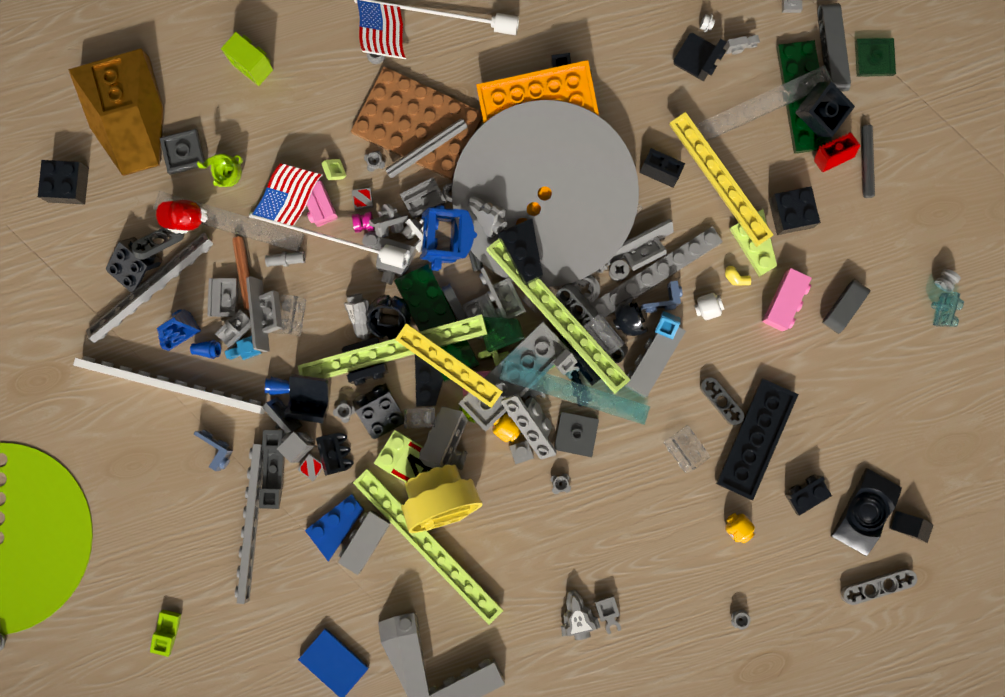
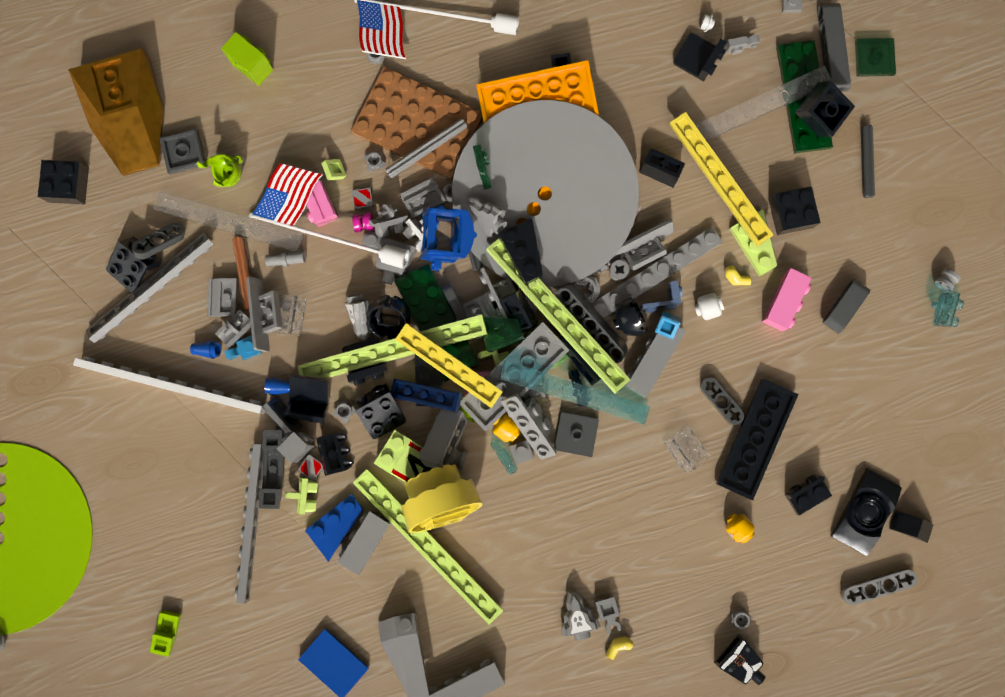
red hair [156,199,208,234] -> none
blue wedge [157,309,201,351] -> none
sand blue bracket [194,430,233,471] -> none
clear plate [404,407,435,429] -> none
light grey plate [550,474,571,494] -> none
light grey plate [553,349,579,379] -> none
clear plate [584,313,625,356] -> none
red brick [814,132,861,172] -> none
none -> yellowish green hips [284,478,318,514]
none -> dark blue tile [391,378,463,413]
none -> clear green wing [473,144,491,190]
none -> clear light blue axle [491,439,518,475]
none -> black hinge [499,289,538,335]
none -> light yellow arm [605,636,633,660]
none -> torso [714,634,766,685]

